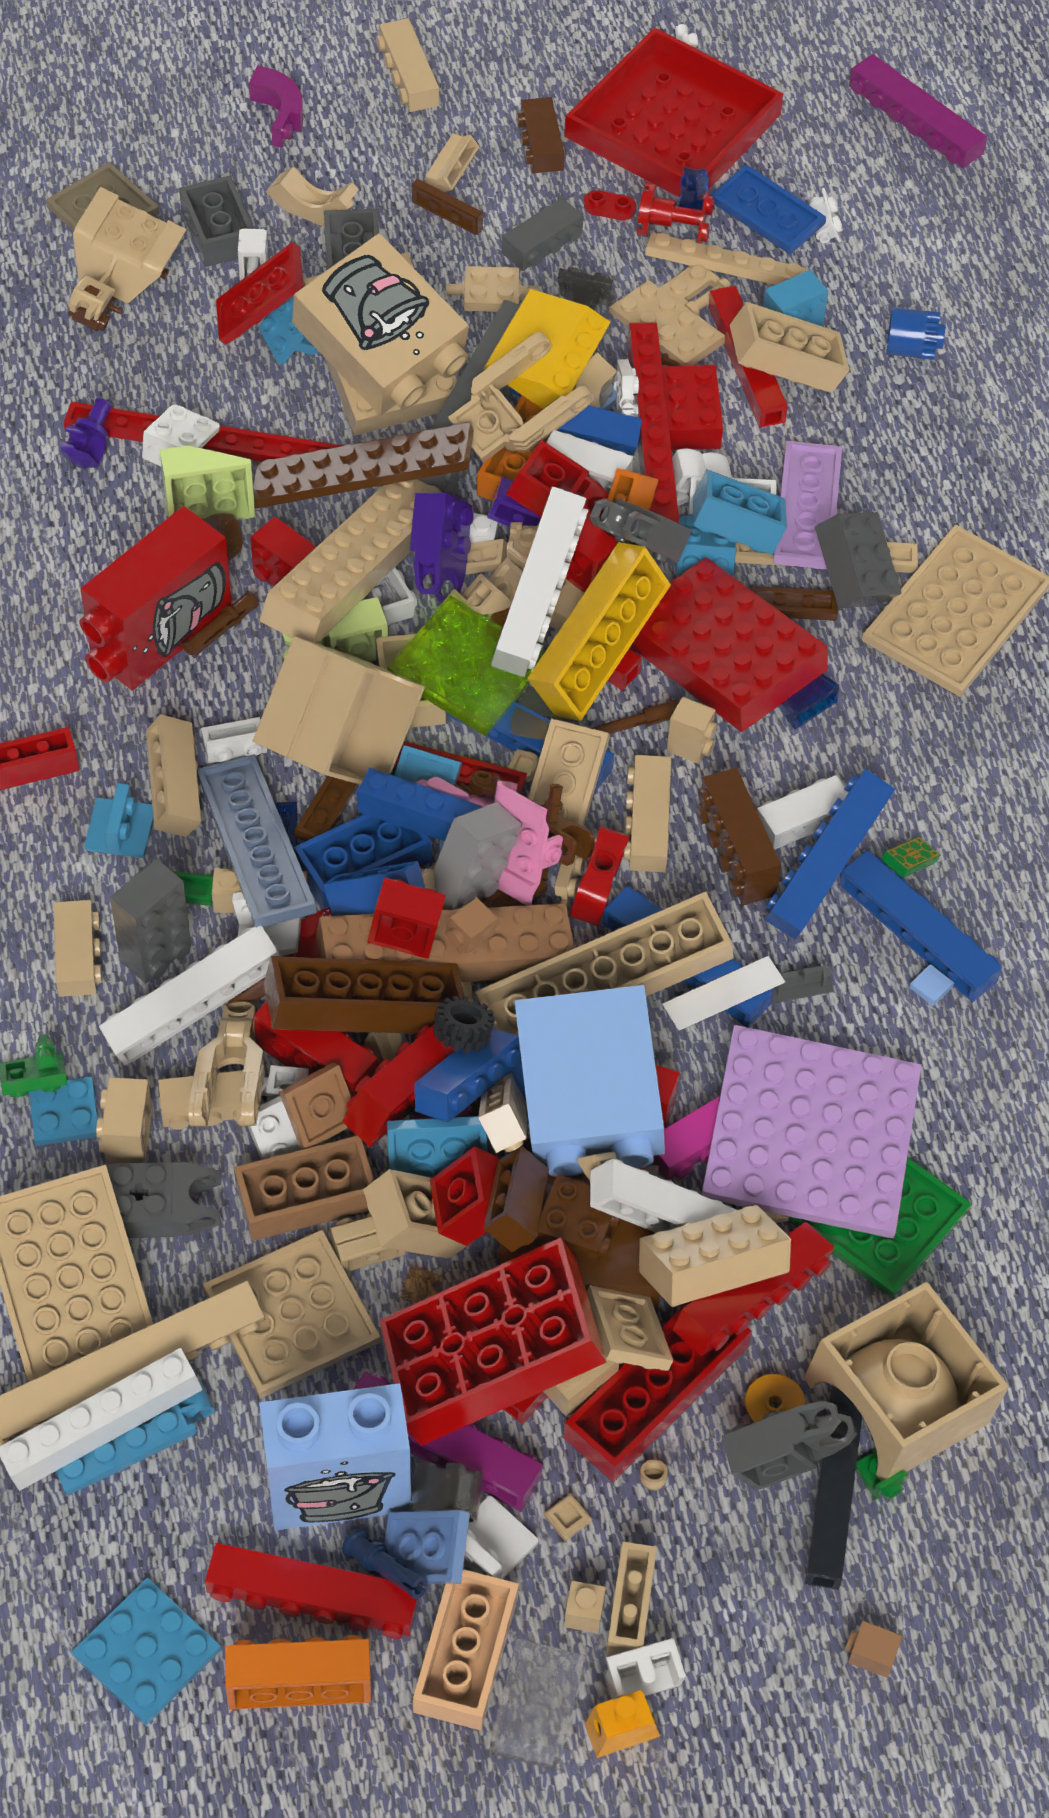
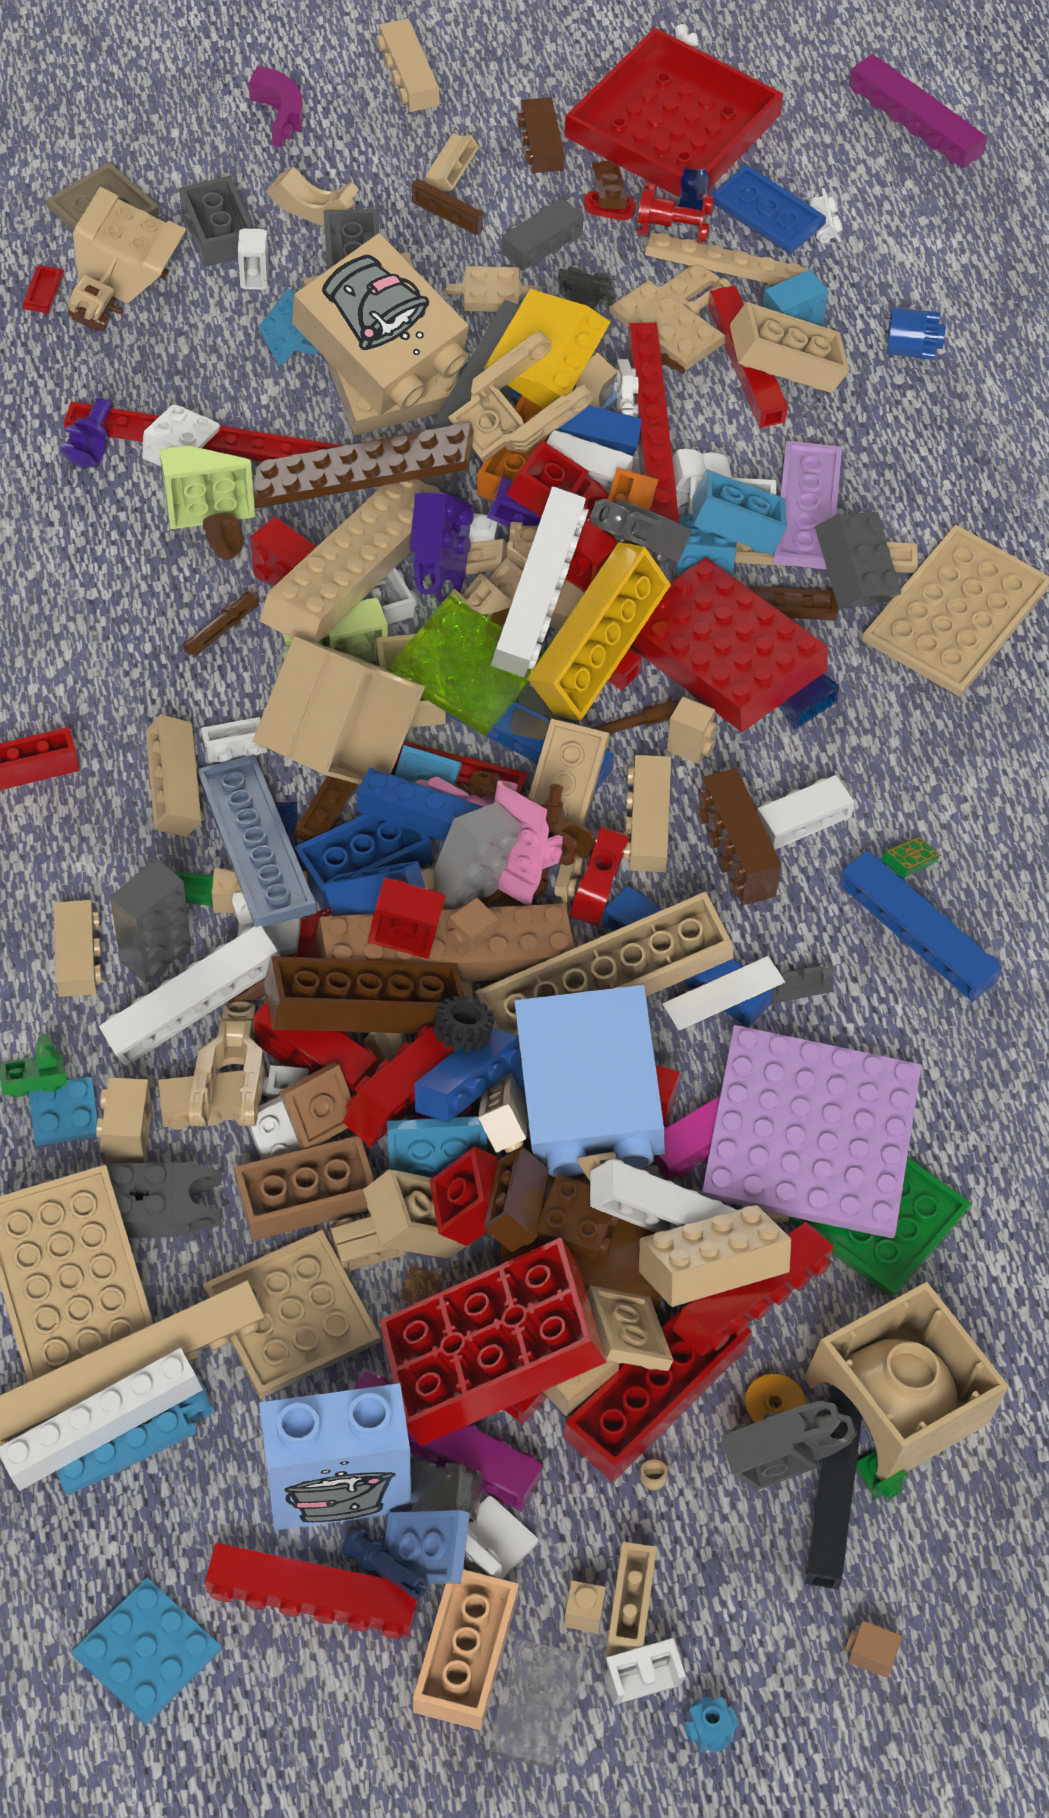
red brick [79,505,232,691] -> none
dark azure bracket [84,783,153,858] -> none
red plate [216,242,304,344] -> none
orange brick [225,1635,372,1710] -> none
tan tile [508,749,539,782] -> none
tan tile [544,1493,592,1542] -> none
light orange torso [584,1690,660,1758] -> none
red brick [662,365,723,450] -> none
blue brick [764,769,895,939] -> none
light blue tile [909,964,954,1006] -> none
none -> red tile [22,265,64,314]
none -> reddish brown plate [591,161,627,209]
none -> dark azure brick [684,1697,738,1754]

